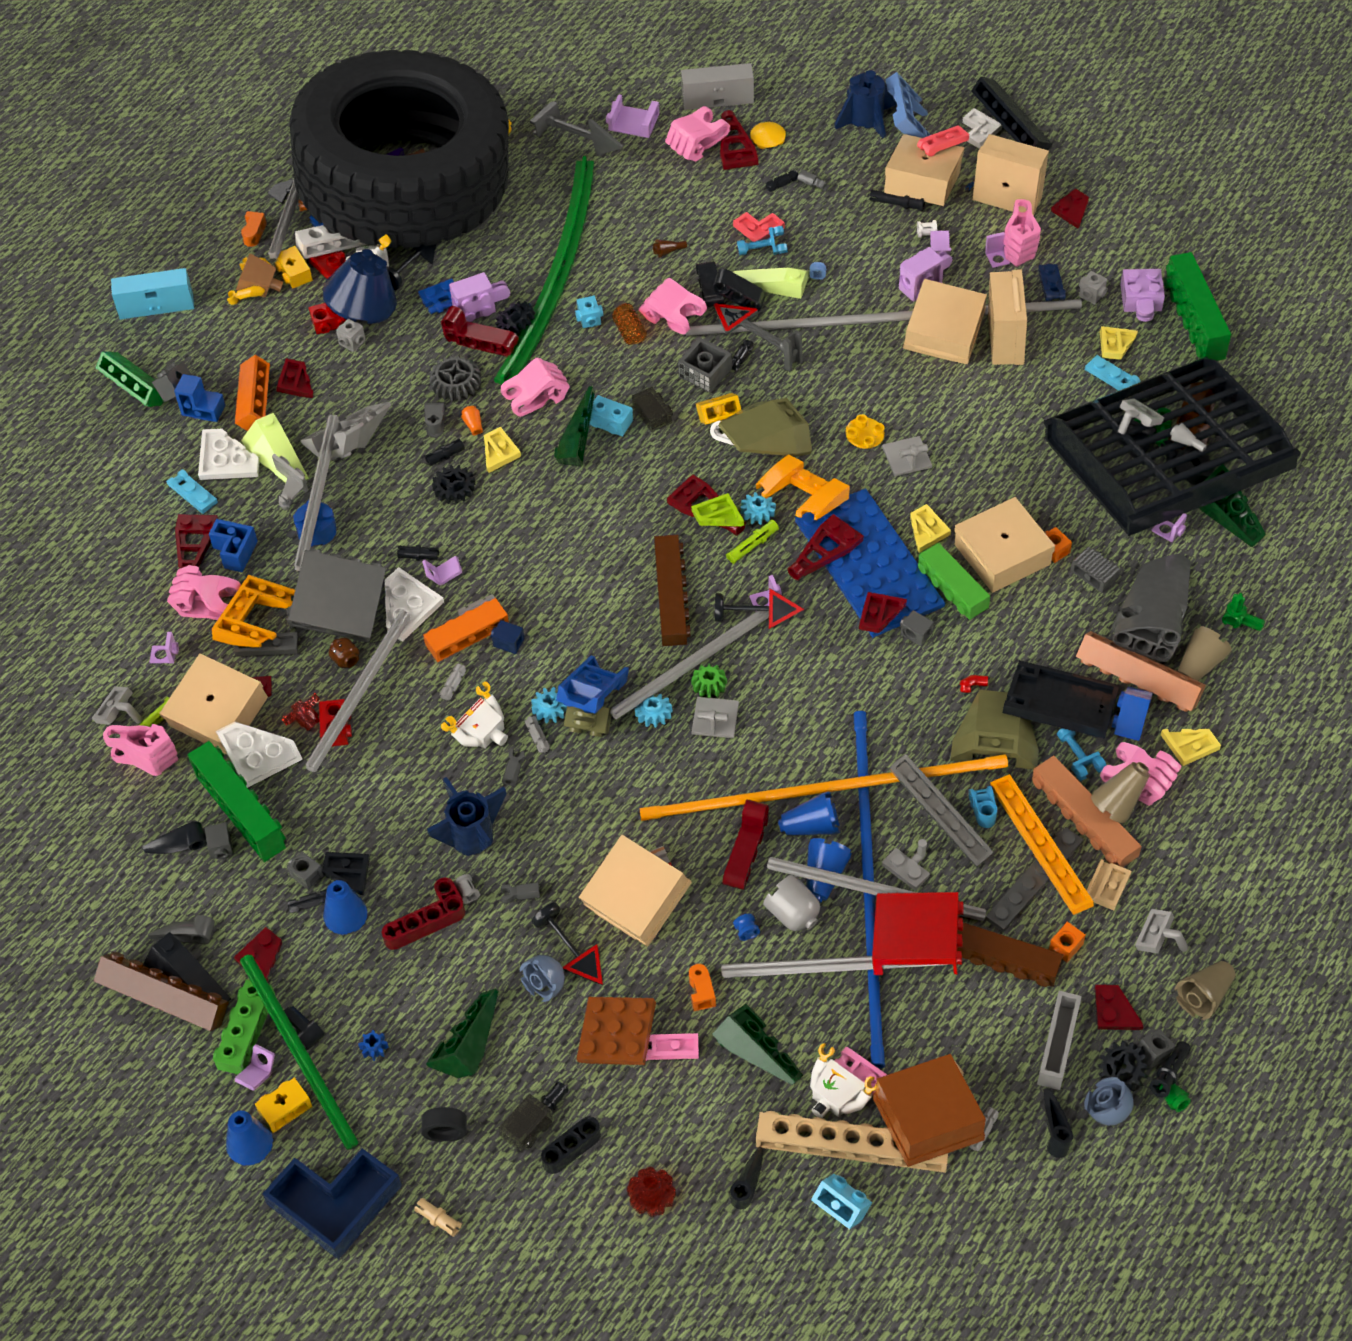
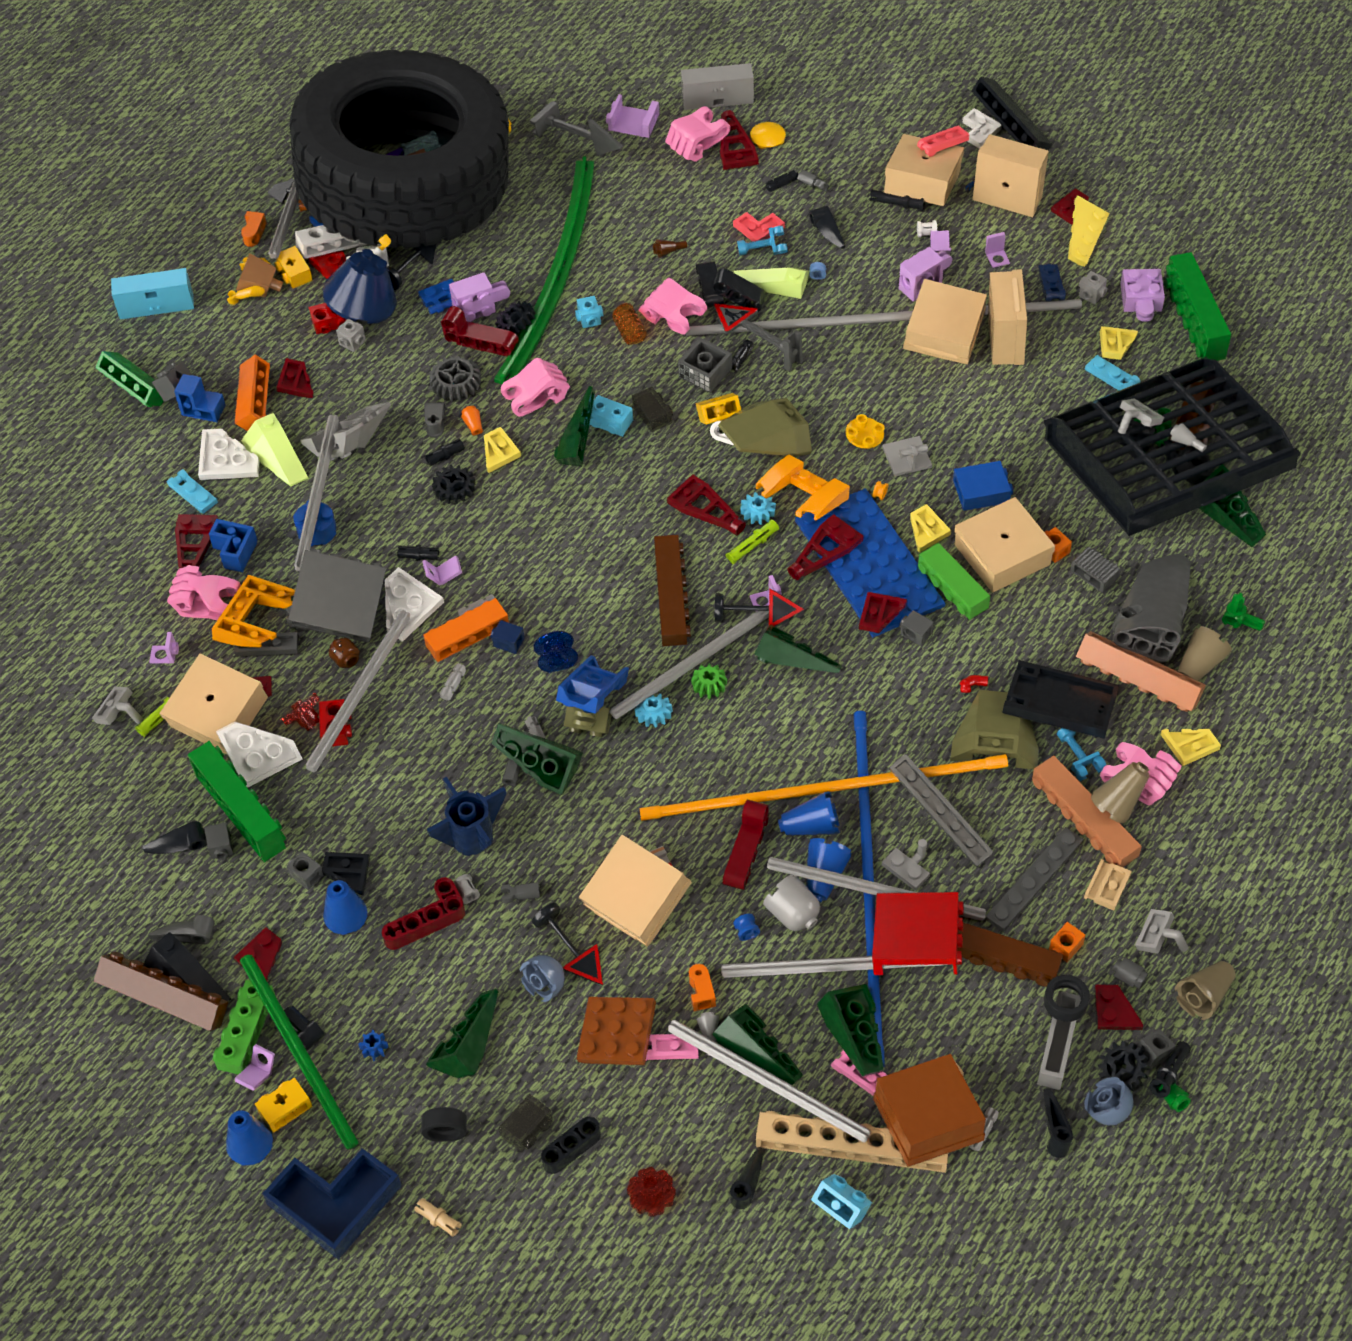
bright pink piece [103,724,178,776] -> none
light grey plate [272,454,308,510] -> none
black axle [287,889,327,913] -> none
white torso [441,682,508,748] -> none
medium azure gear [531,687,567,724] -> none
black pin [540,1081,569,1112] -> none
lime wing [691,493,744,526] -> none
light grey plate [692,697,739,738] -> none
white torso [810,1043,876,1118] -> none
dark blue brick [834,70,897,138] -> none
medium blue wedge [885,72,930,138] -> none
dark azure piece [968,786,997,828] -> none
light orange plate [990,774,1094,915] -> none
bright pink piece [1003,199,1041,267] -> none
blue brick [1112,686,1153,741] -> none
lavender bracket [1152,513,1187,542] -> none
none -> clear light blue hinge [401,131,441,155]
none -> dark green wedge [491,723,583,795]
none -> clear blue piece [533,631,578,673]
none -> axle [668,1020,871,1142]
none -> light grey cone [696,1012,719,1056]
none -> dark green wedge [754,624,842,673]
none -> black piece [809,206,845,249]
none -> dark green wedge [817,984,884,1077]
none -> light orange bush [872,481,888,501]
none -> blue brick [953,461,1013,511]
none -> black tyre [1044,975,1090,1022]
none -> light yellow wing [1068,196,1109,267]
none -> dark grey brick [1112,957,1149,989]

